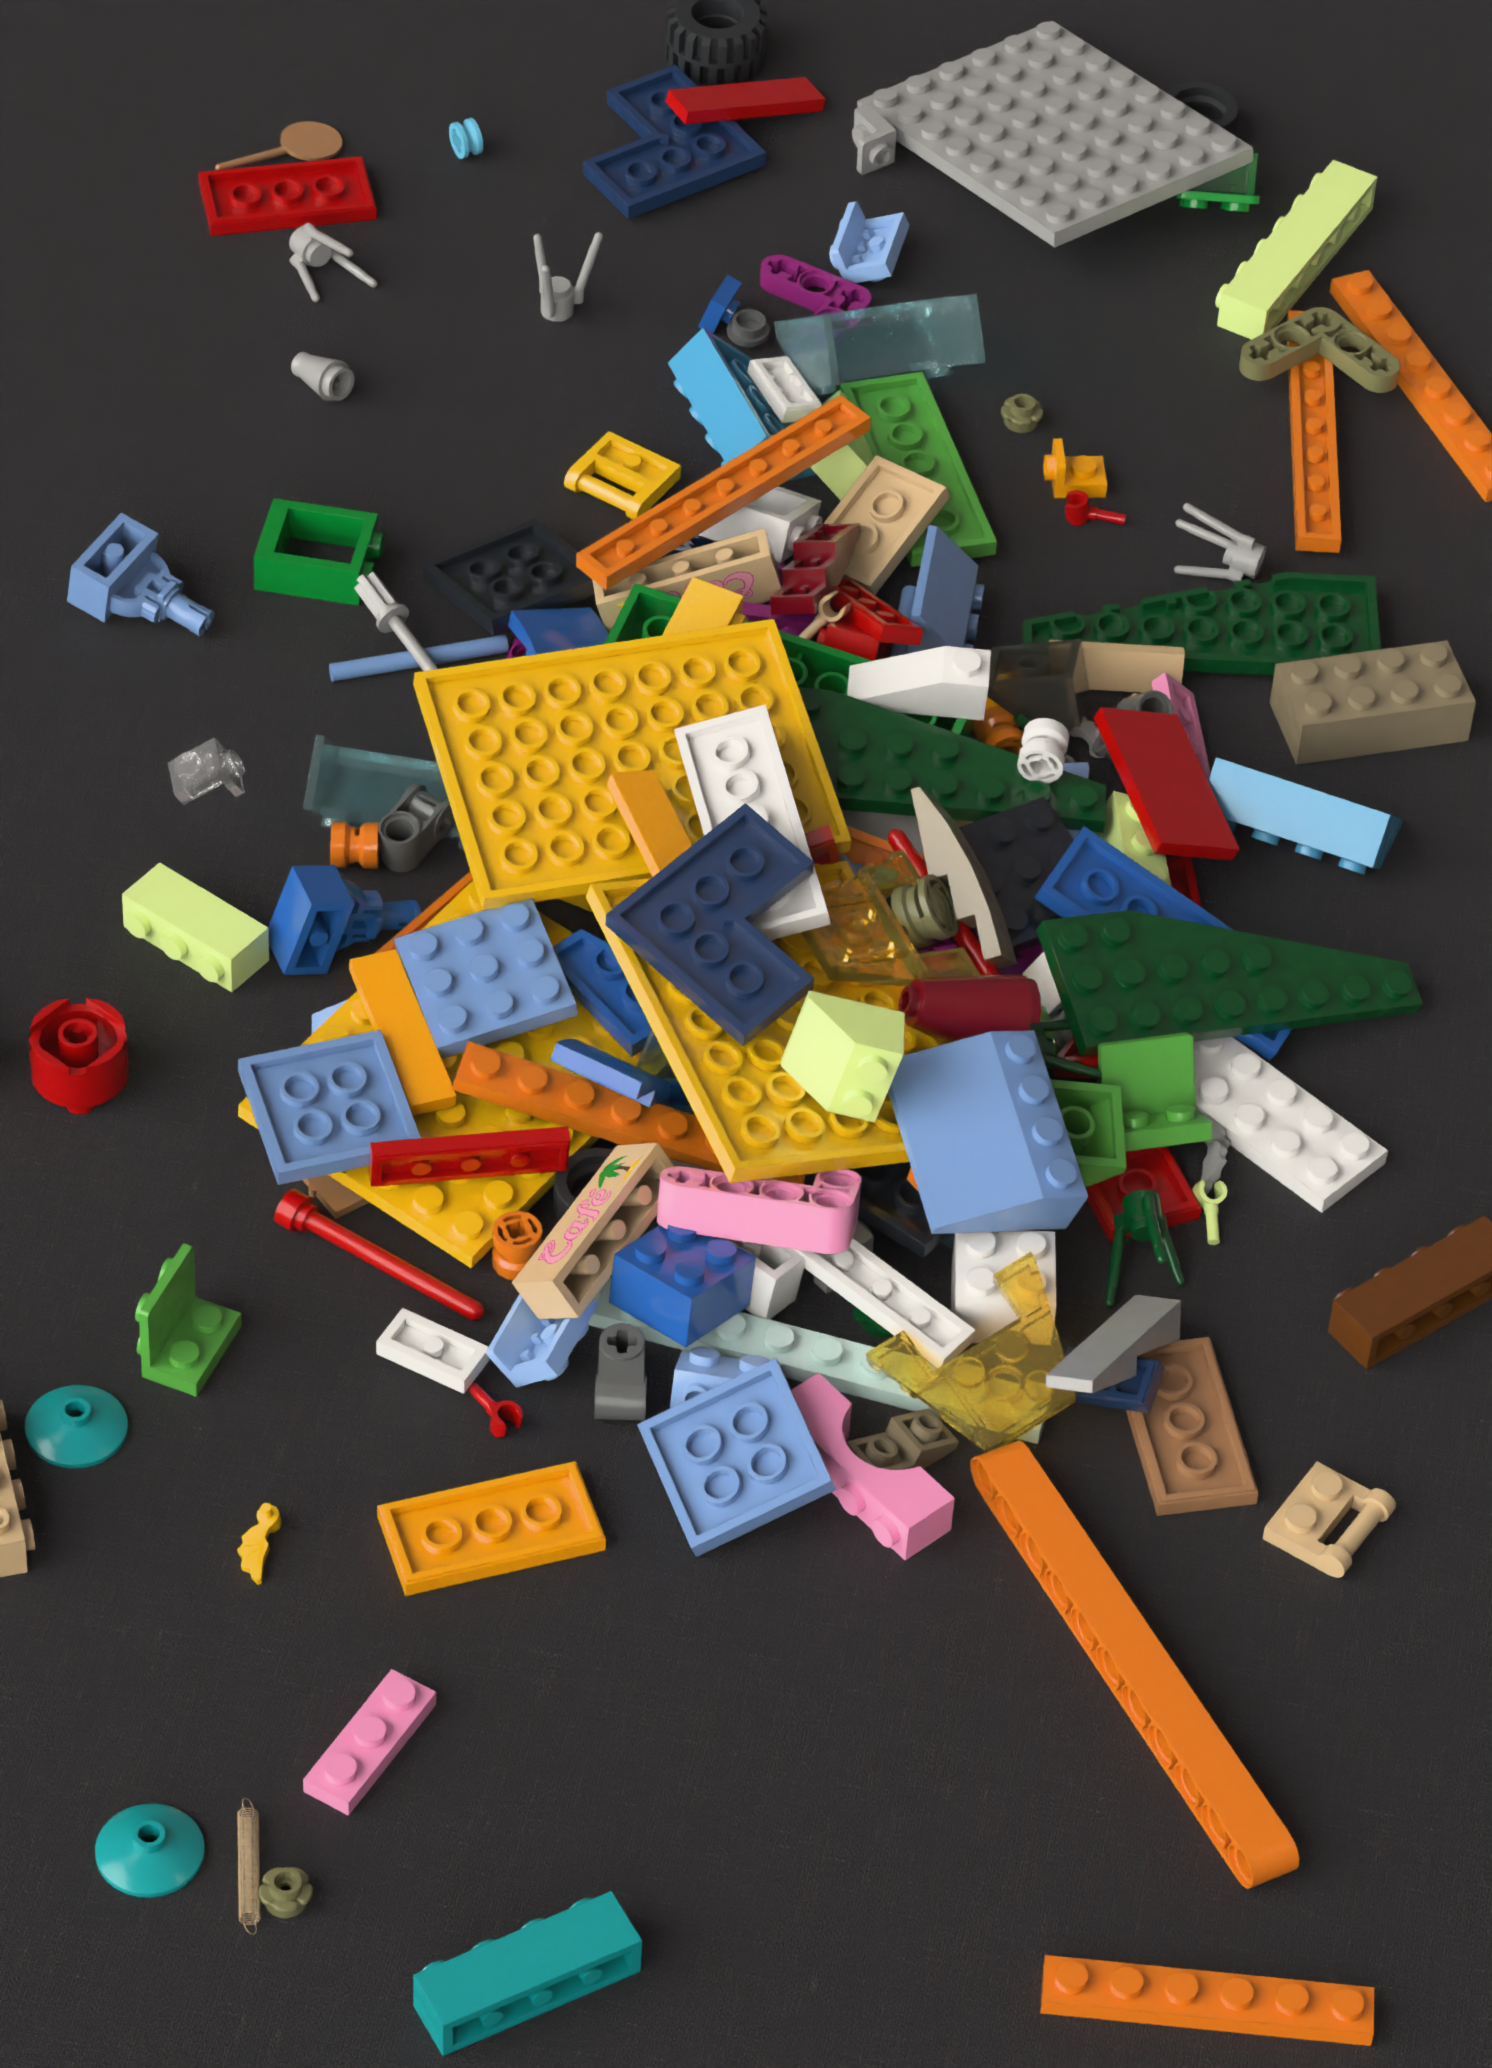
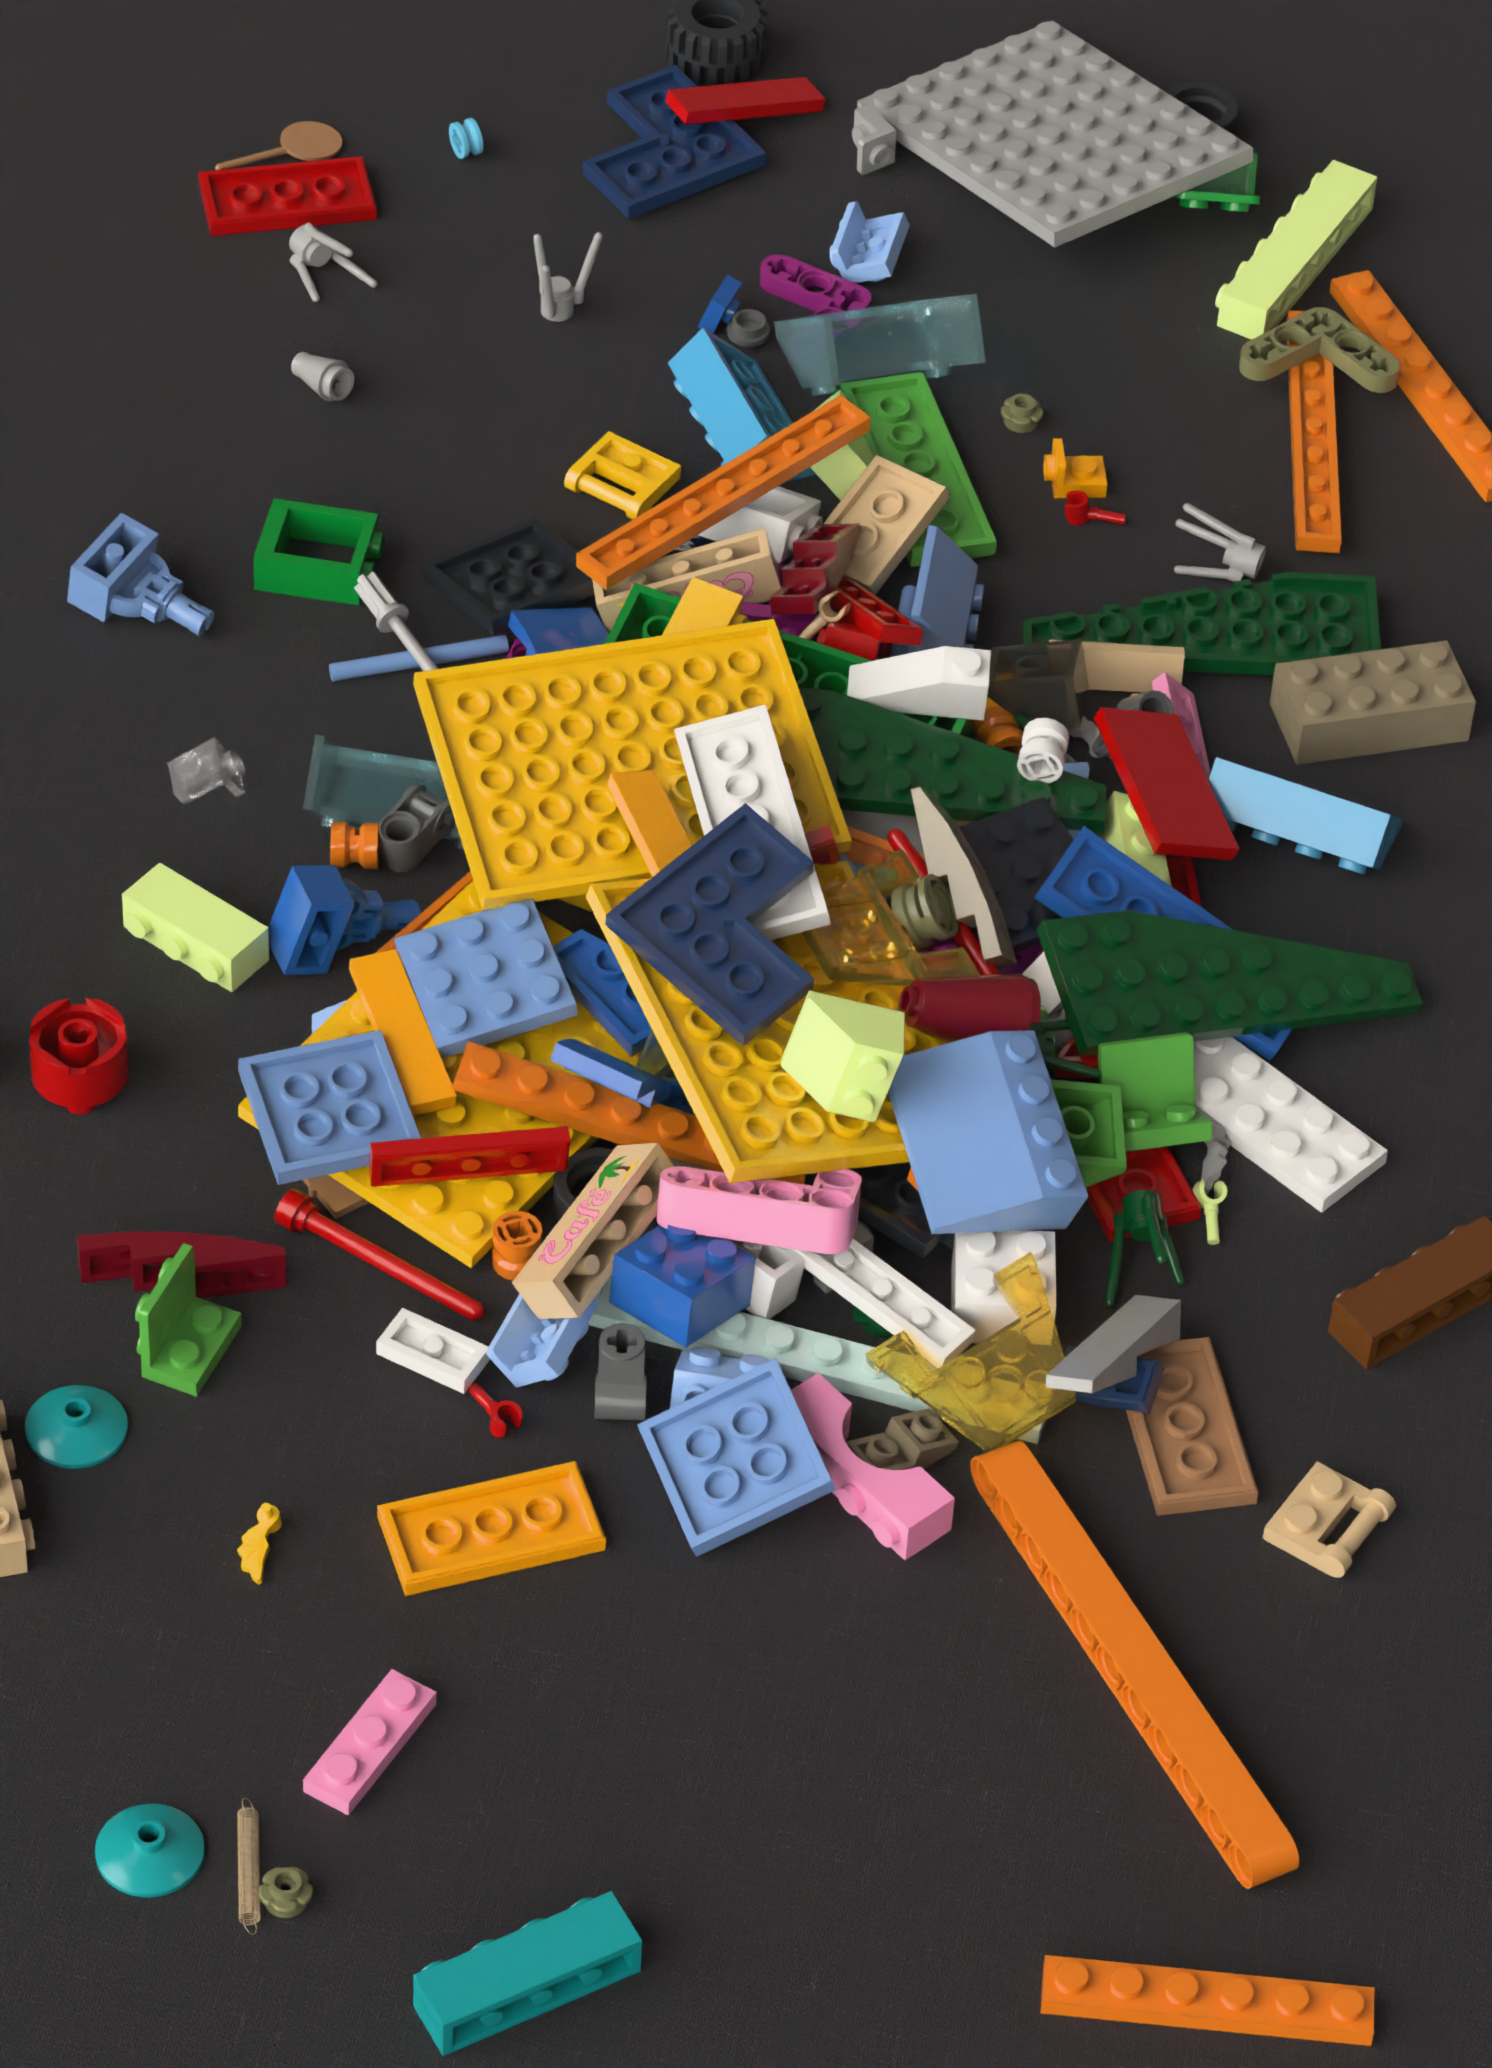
white plate [747,356,823,423] -> none
none -> dark red slope [77,1231,286,1299]

